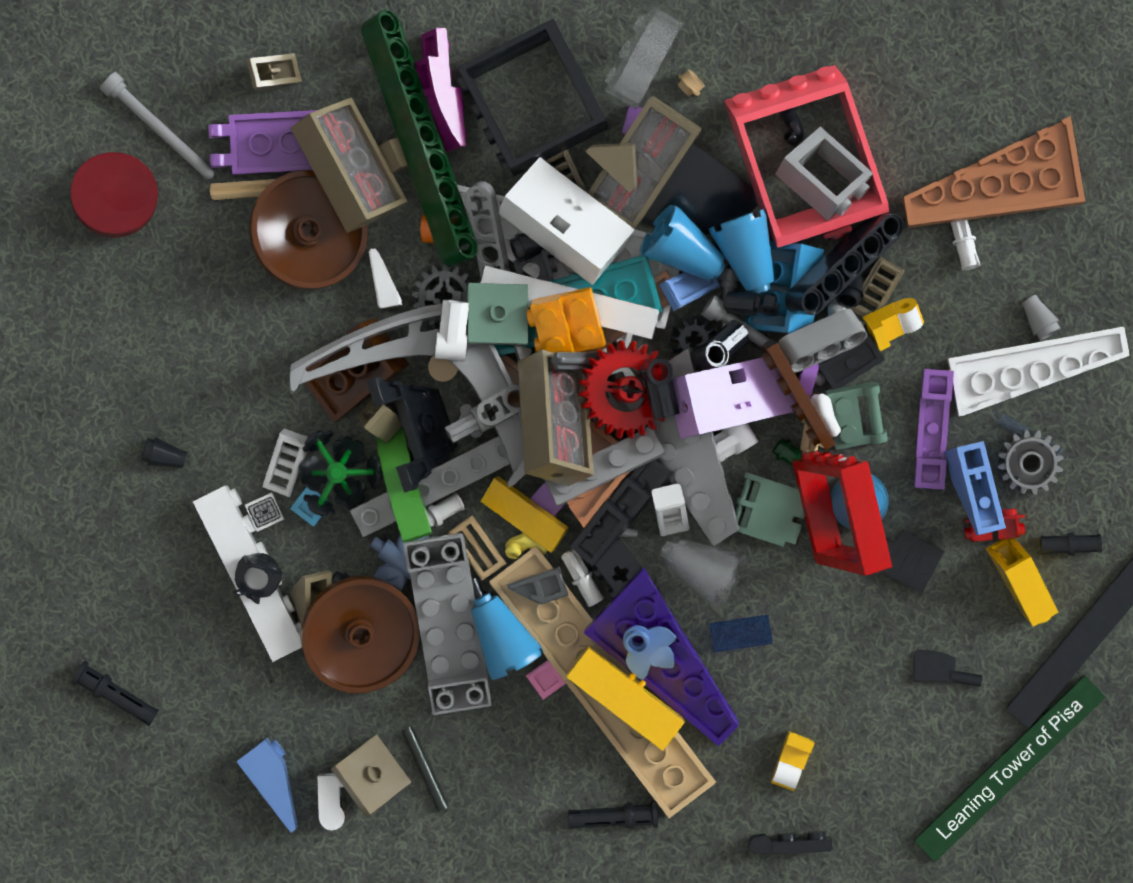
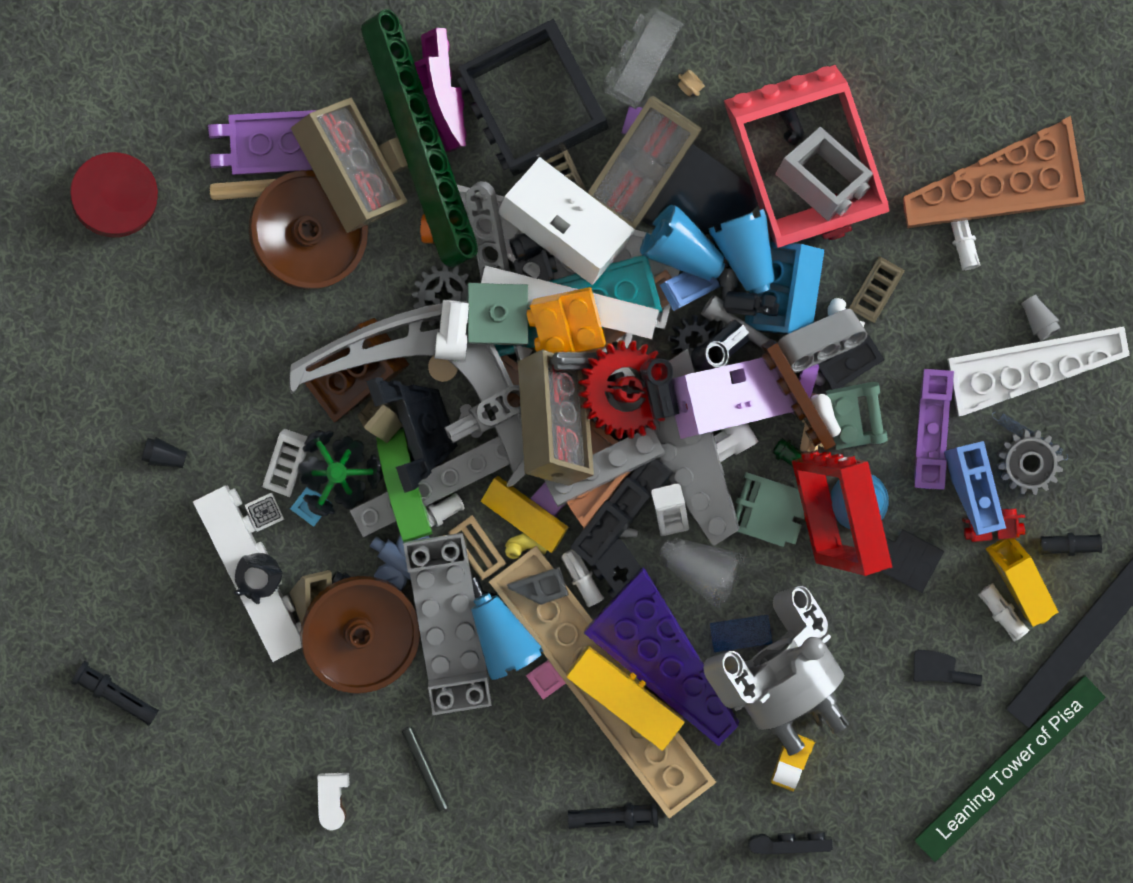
light grey piece [99,72,214,179] -> none
medium blue slope [237,737,298,833] -> none
dark tan slope [246,53,302,93] -> none
dark tan plate [331,734,411,817] -> none
white slope [369,249,403,310] -> none
dark tan slope [586,143,637,193] -> none
medium blue plate [623,625,676,680] -> none
black beam [785,213,904,315] -> none
black cone [836,273,864,308] -> none
yellow leg [862,298,924,351] -> none
none -> light grey piece [703,586,849,756]
none -> white pin [978,583,1029,642]

